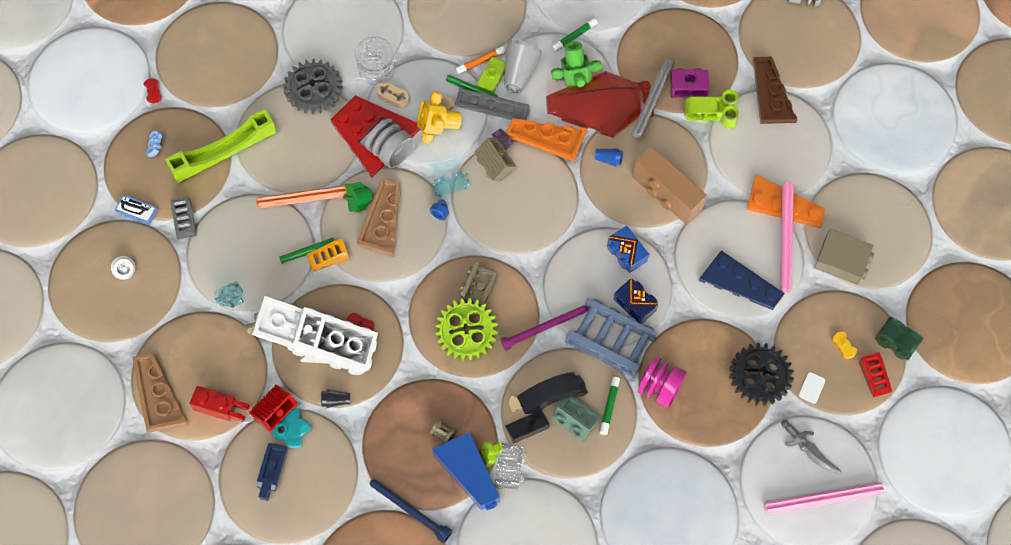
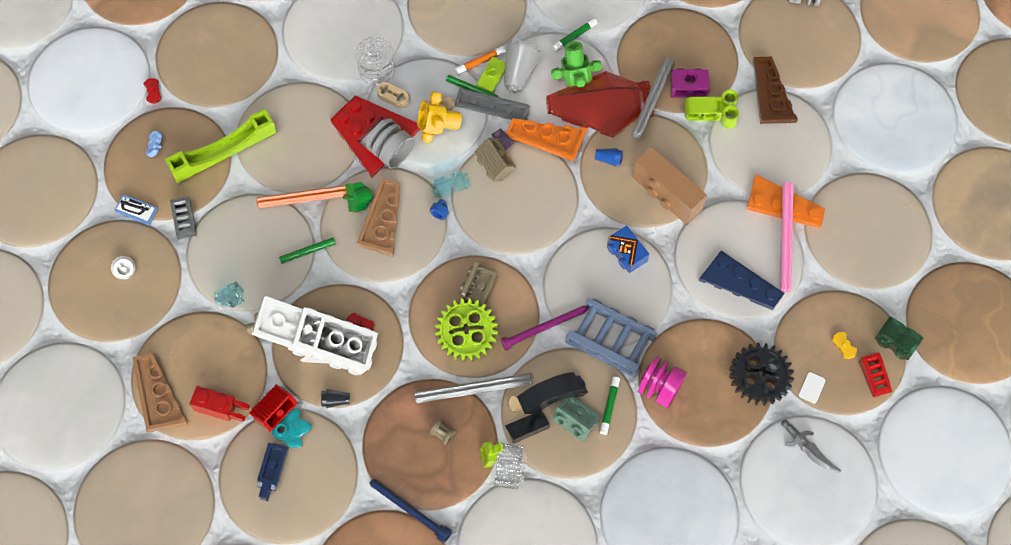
dark grey gear [283,59,343,114] -> none
light orange slope [307,238,349,272] -> none
blue slope [432,433,500,510] -> none
clear blue brick [613,278,658,325] -> none
bright pink axle [764,482,884,514] -> none
dark tan brick [814,229,874,285] -> none
none -> light grey axle [415,373,532,403]

